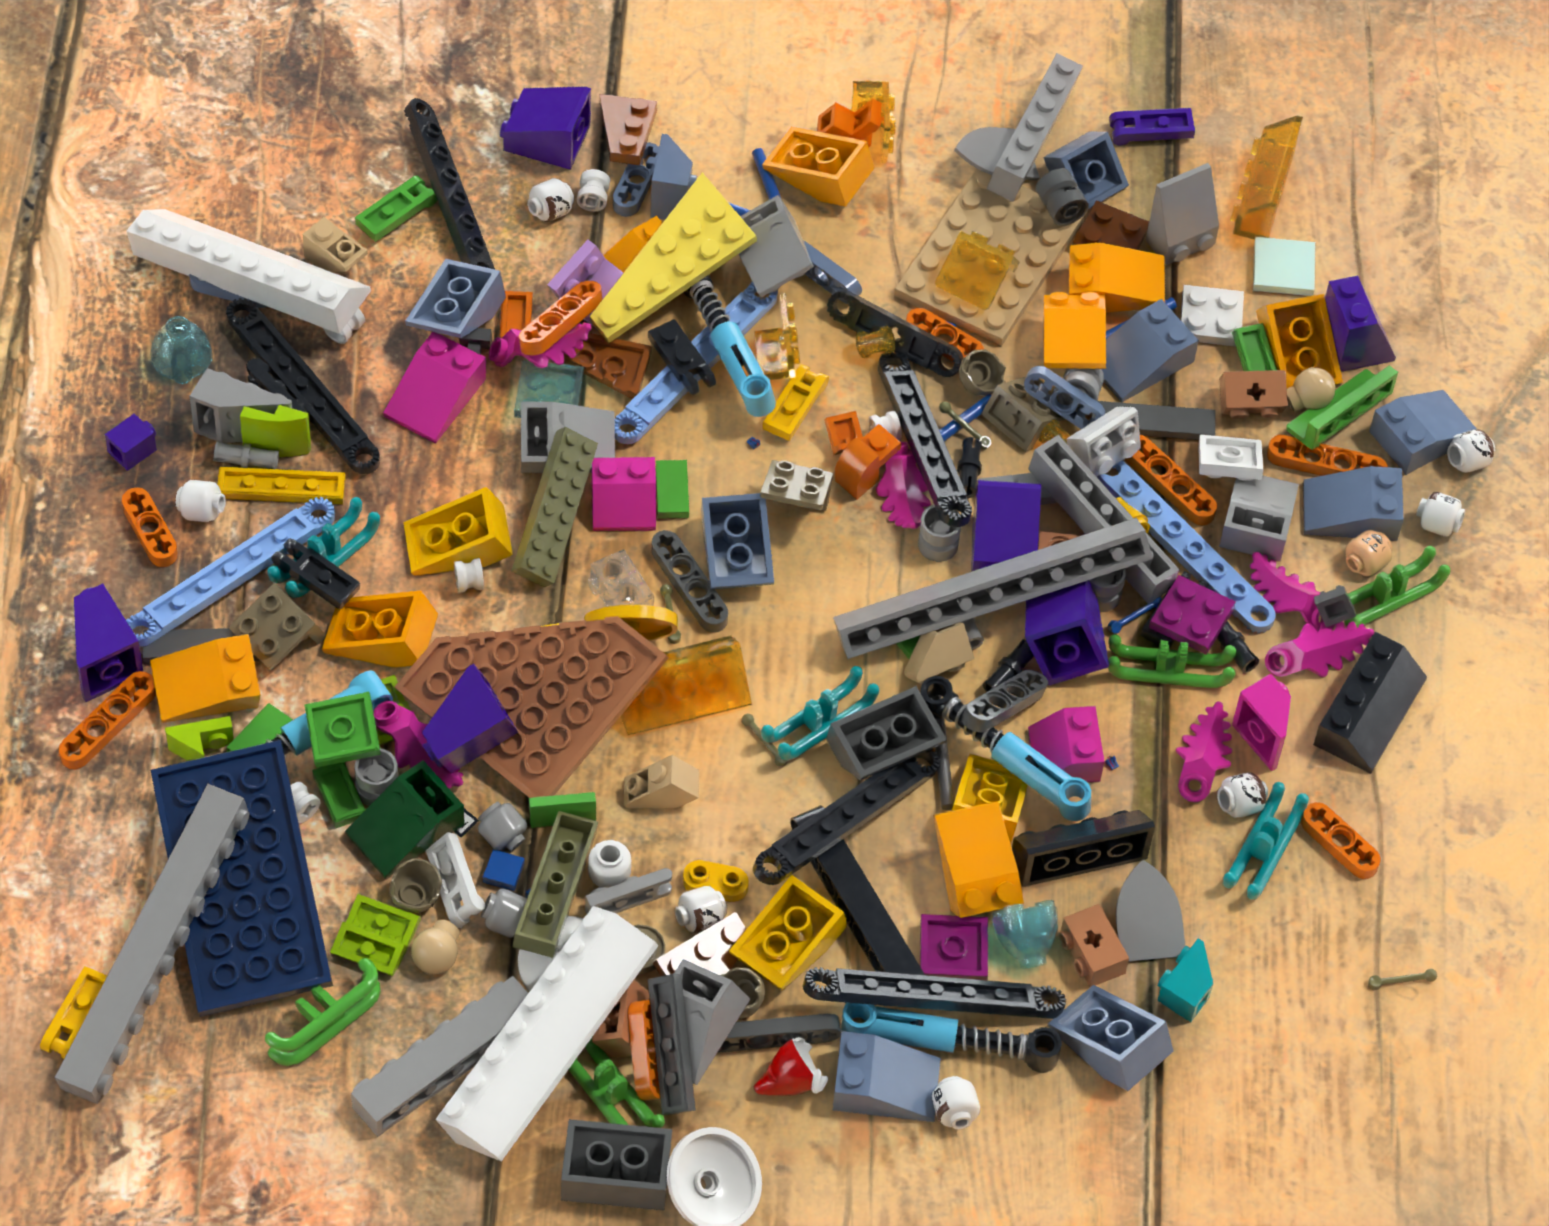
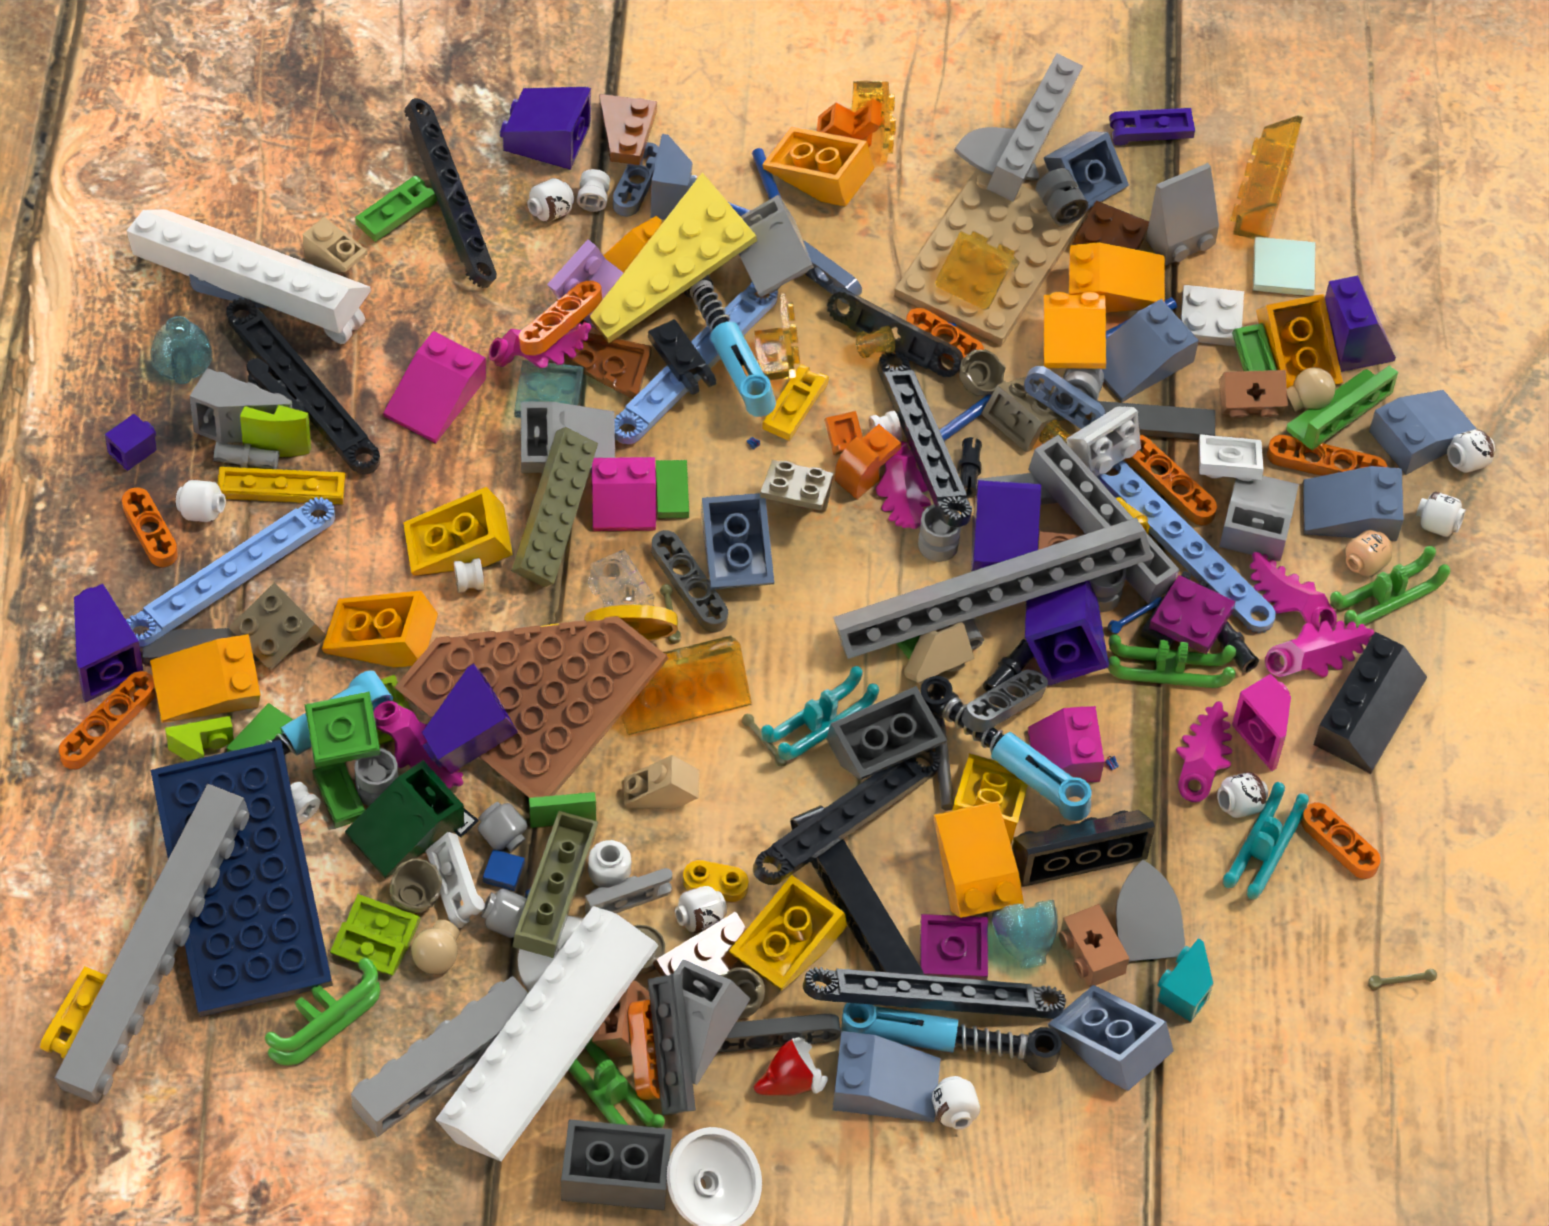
teal piece [267,497,380,598] -> none
black hinge [271,538,360,610] -> none
sand blue slope [405,259,506,338] -> none
dark grey tile [459,328,492,355] -> none
orange tile [500,291,533,338] -> none
olive hinge [939,402,991,449] -> none
dark grey tile [1314,585,1356,627] -> none

